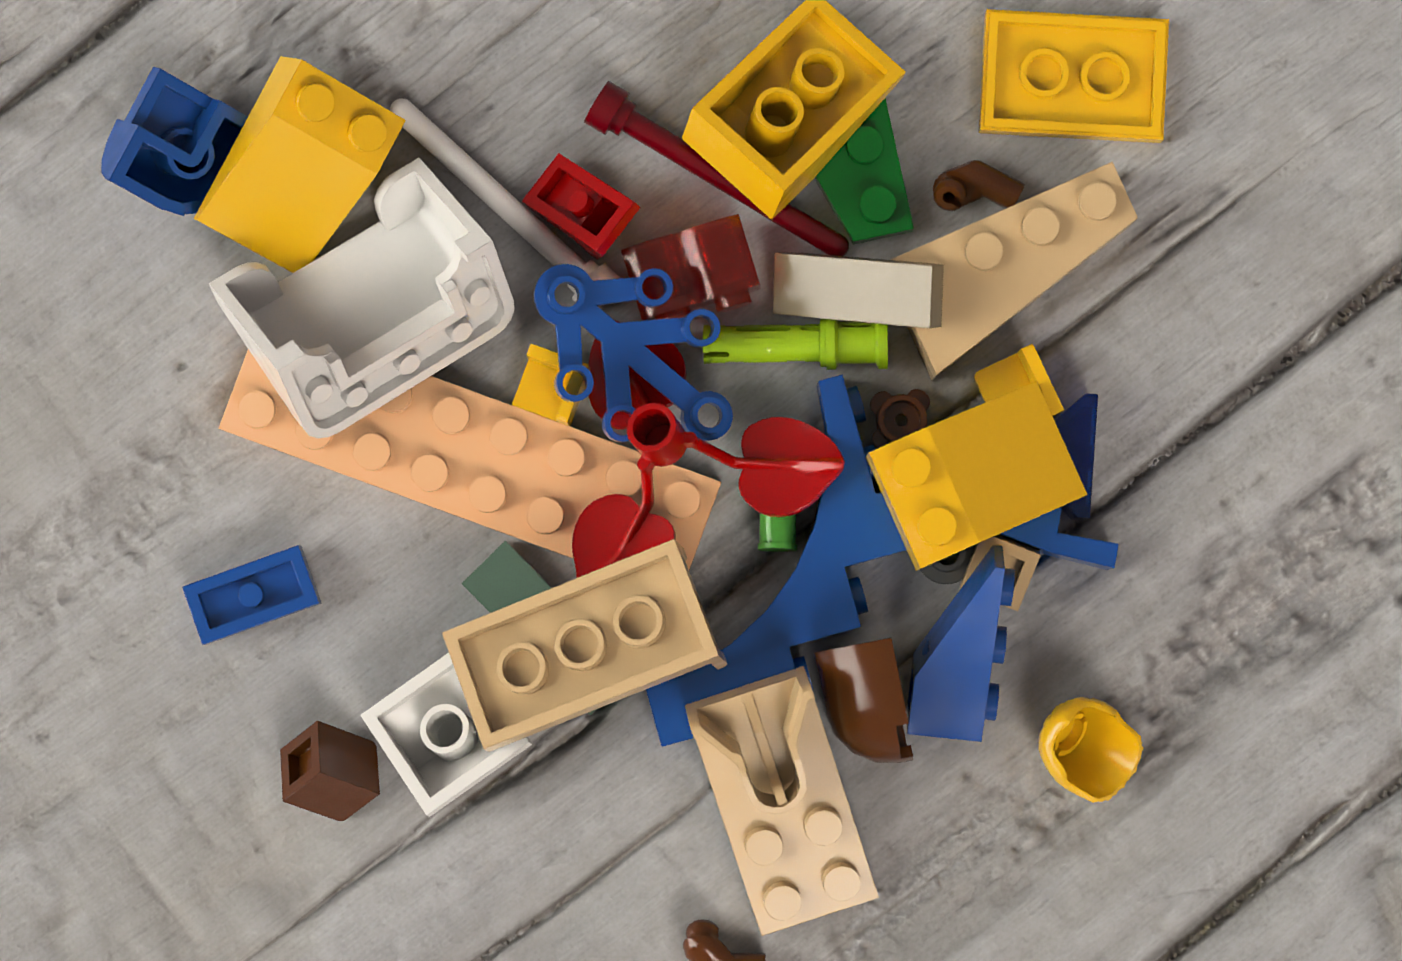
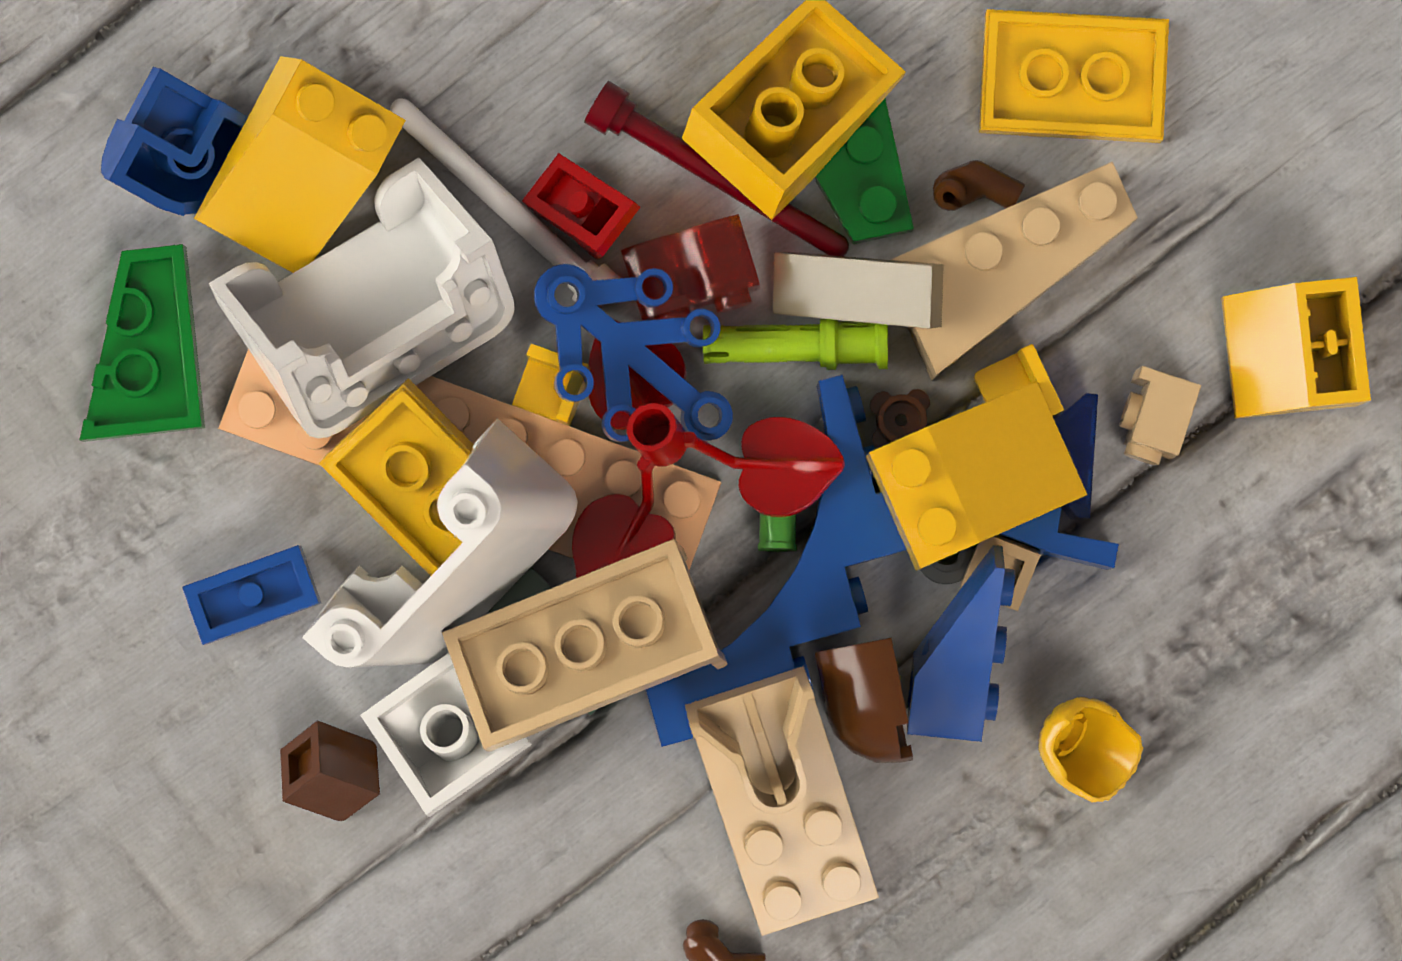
none -> green wing [79,244,205,442]
none -> white windscreen [302,418,578,668]
none -> yellow tile [319,378,474,576]
none -> tan brick [1119,366,1202,466]
none -> yellow slope [1221,277,1371,419]

